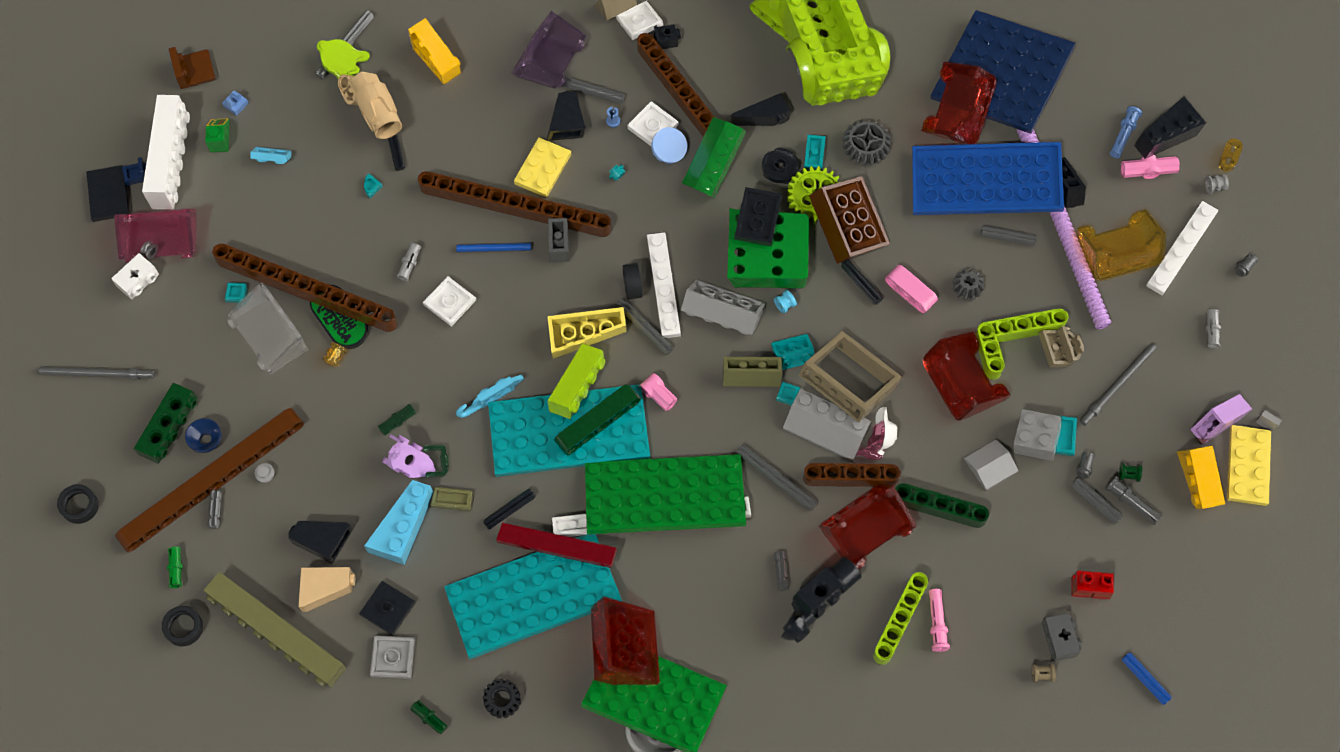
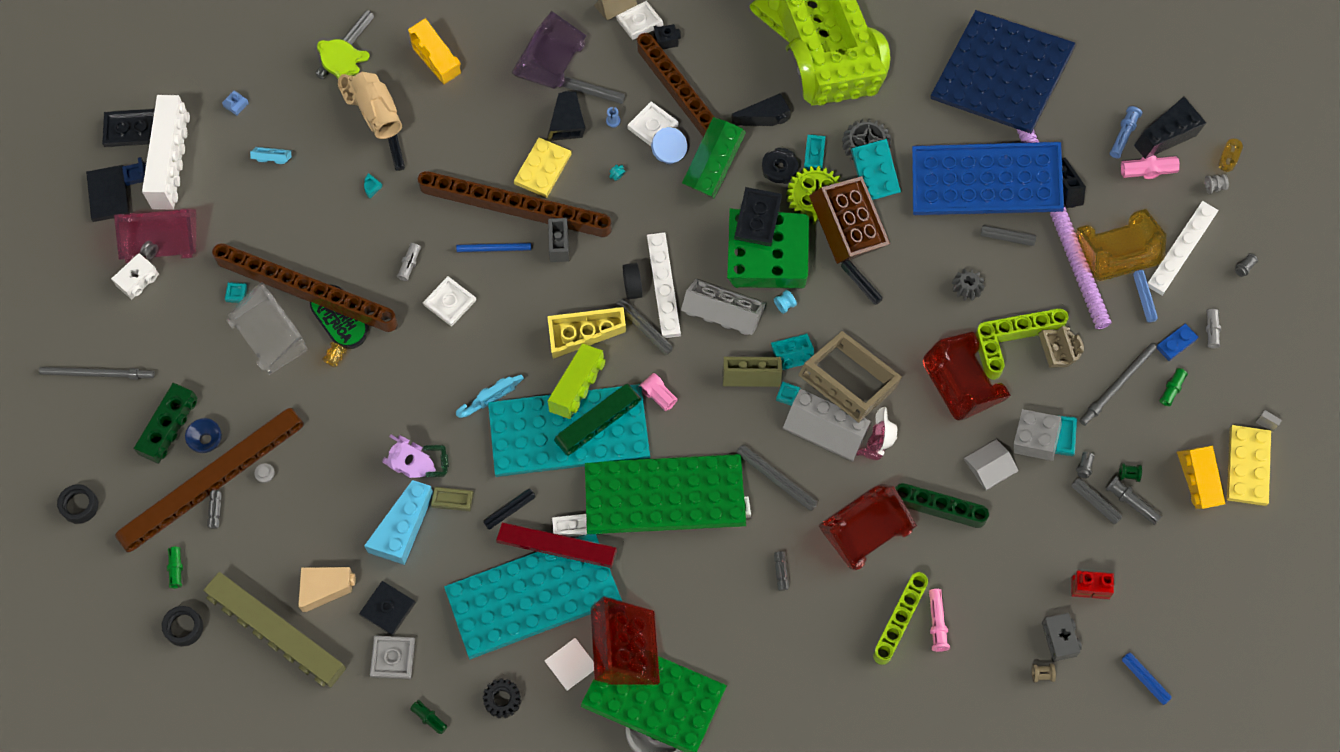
reddish brown bracket [168,47,216,89] -> none
green slope [205,118,230,153] -> none
black slope [288,521,353,564] -> none
clear green pin [378,404,416,436] -> none
black brick [781,556,862,643] -> none
reddish brown beam [803,463,901,487] -> none
bright pink beam [885,265,938,313] -> none
clear red windscreen [921,62,996,144] -> none
lavender slope [1190,394,1252,445] -> none
none -> black plate [102,109,155,147]
none -> white sticker [544,638,598,691]
none -> teal plate [851,139,901,200]
none -> medium blue axle [1133,270,1158,323]
none -> blue plate [1157,323,1198,361]
none -> green pin [1159,368,1188,407]

